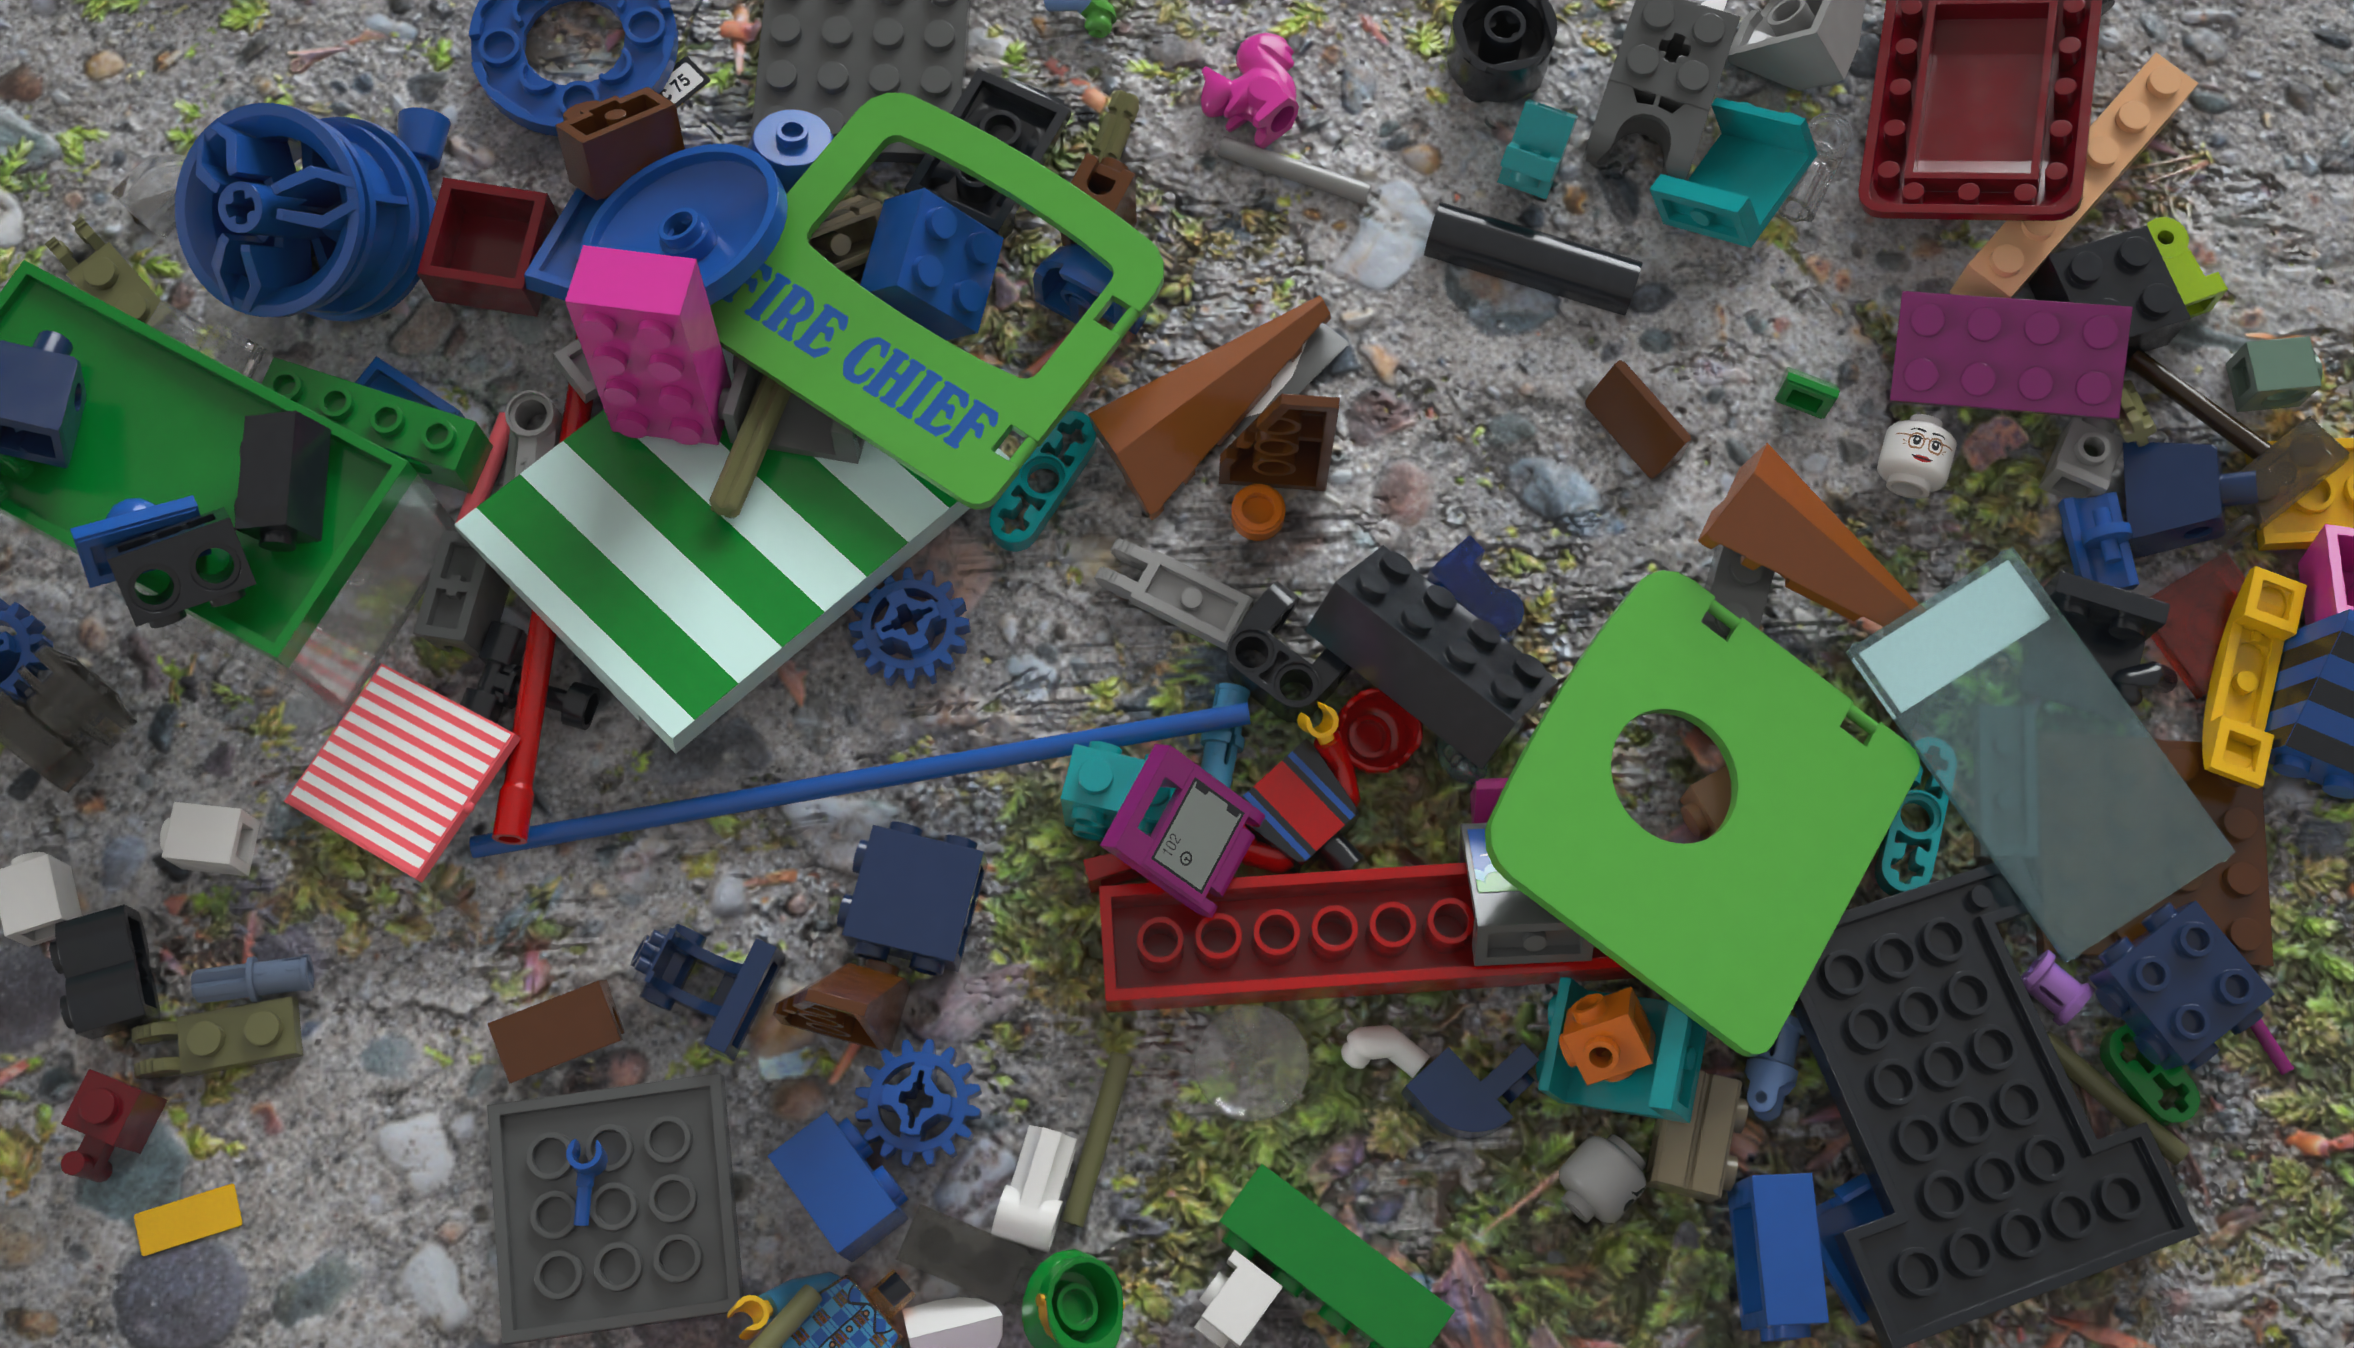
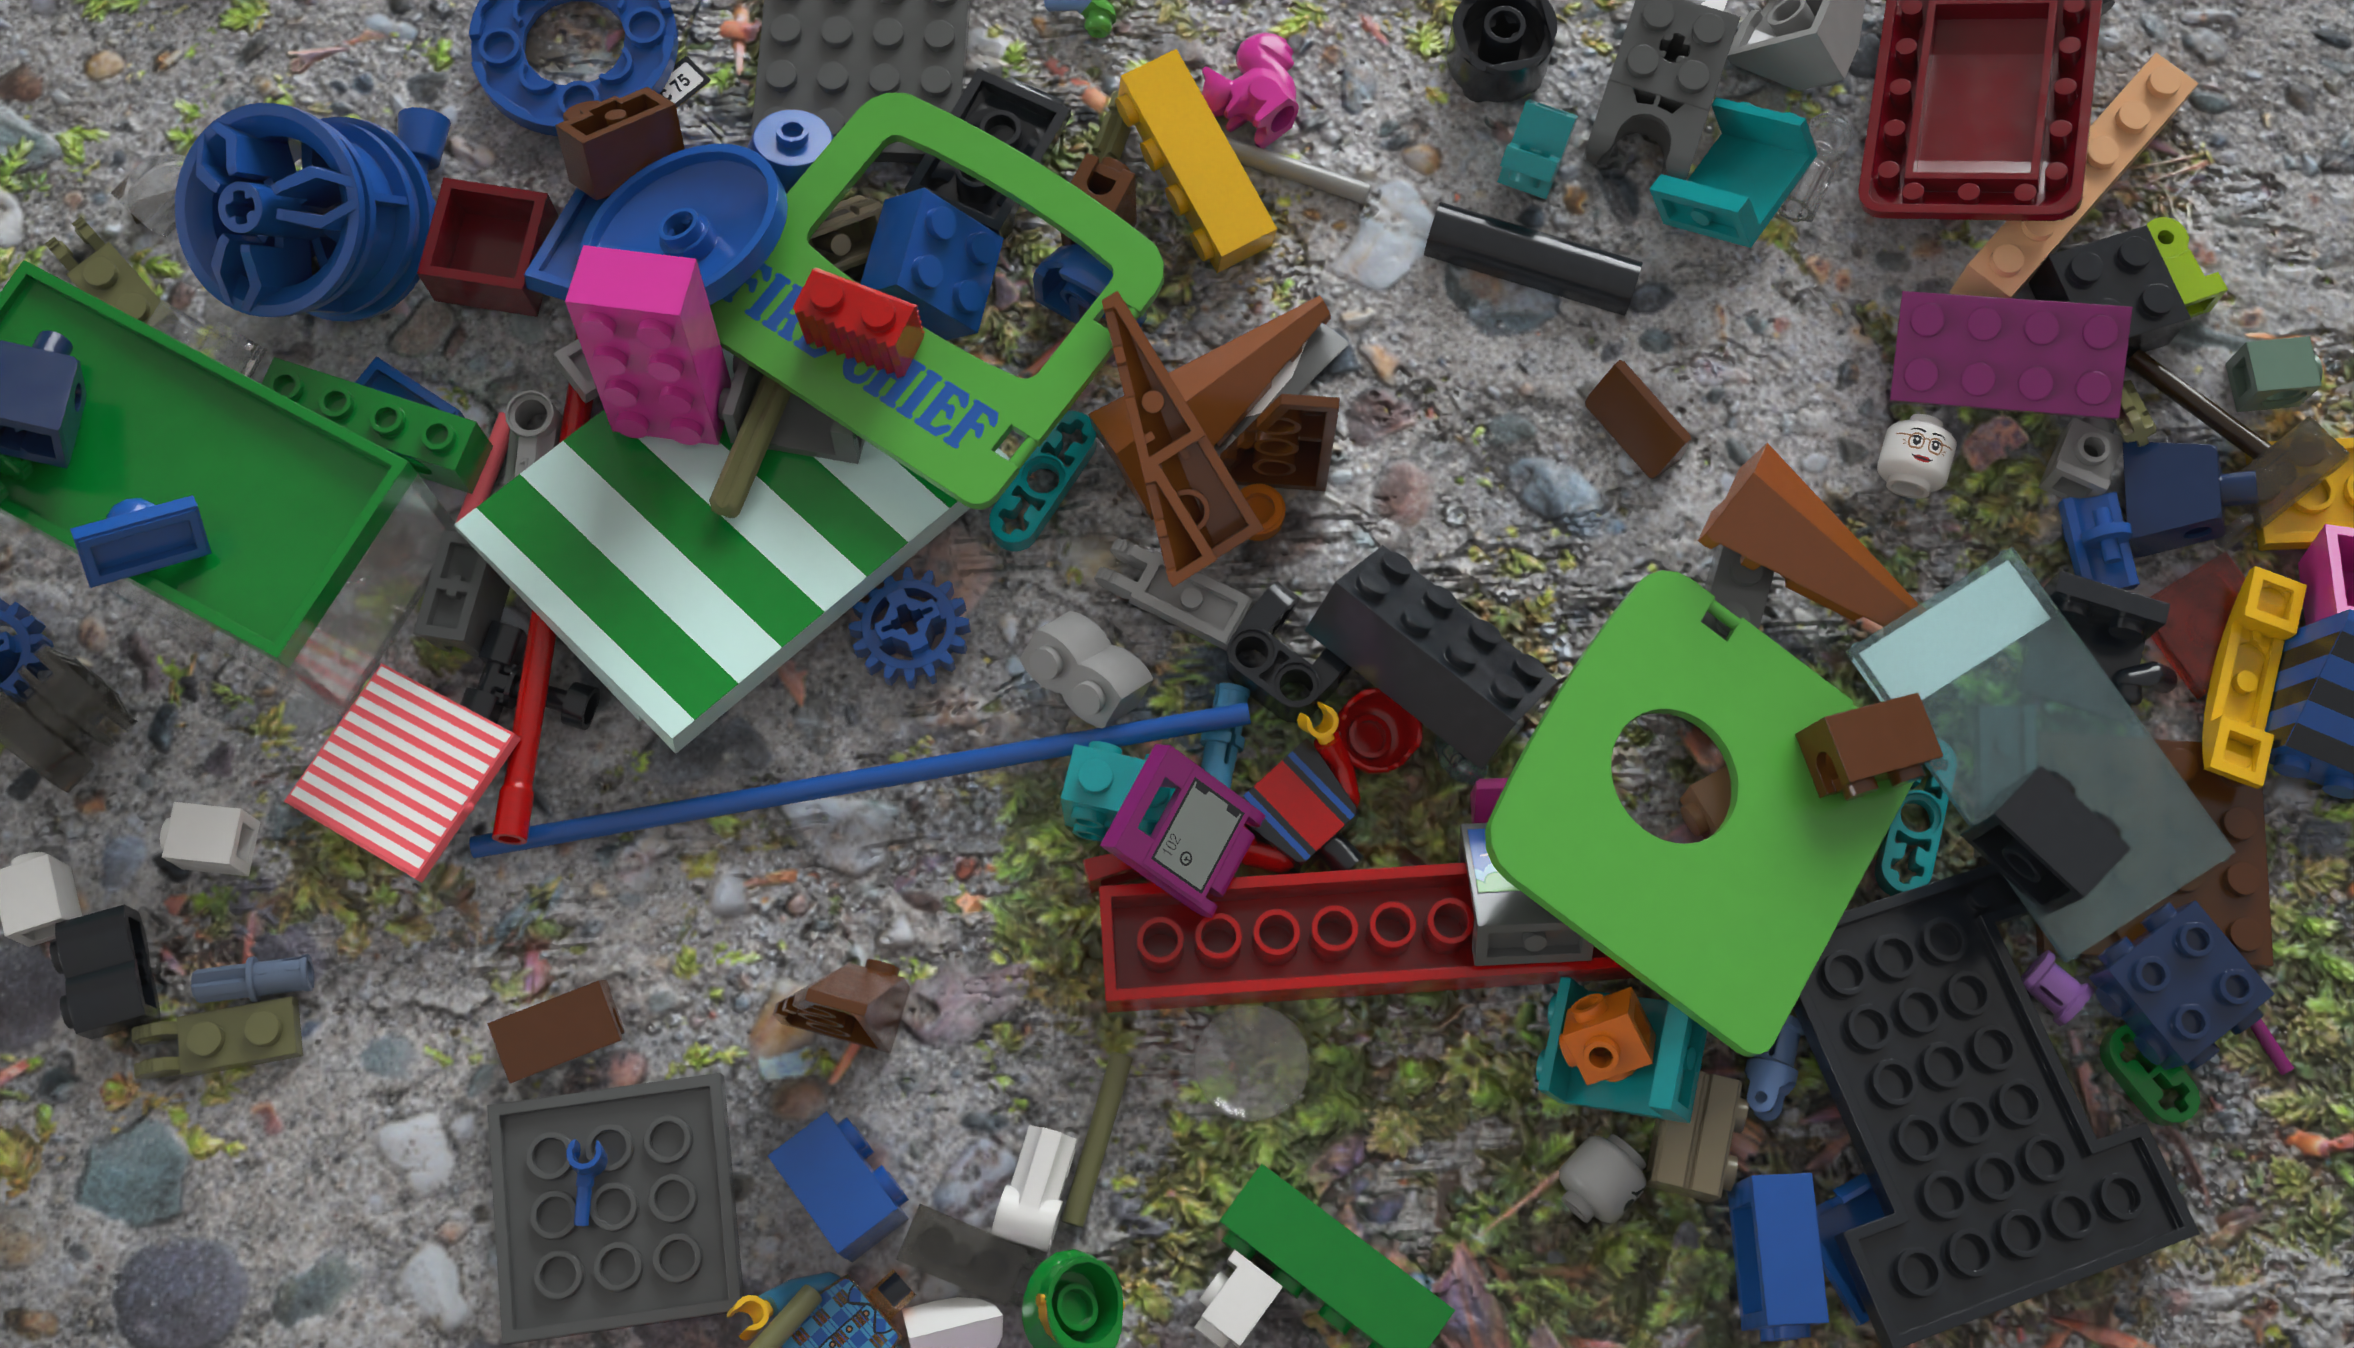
dark red brick [61,1069,168,1182] -> none
black brick [104,507,257,628] -> none
yellow sticker [134,1183,243,1256] -> none
black brick [234,411,331,552] -> none
dark blue tile [630,924,785,1061] -> none
dark blue brick [837,822,988,977] -> none
blue gear [855,1039,982,1168] -> none
white arm [1341,1025,1431,1078] -> none
dark blue brick [1401,1043,1539,1139] -> none
clear blue leg [1427,535,1524,642] -> none
green slope [1774,367,1840,419] -> none
olive piece [2047,1031,2190,1166] -> none
none -> red brick [793,268,925,379]
none -> light grey brick [1020,611,1153,728]
none -> dark orange wedge [1102,290,1264,587]
none -> yellow brick [1115,49,1277,273]
none -> reddish brown brick [1795,692,1944,801]
none -> black brick [1960,765,2132,915]

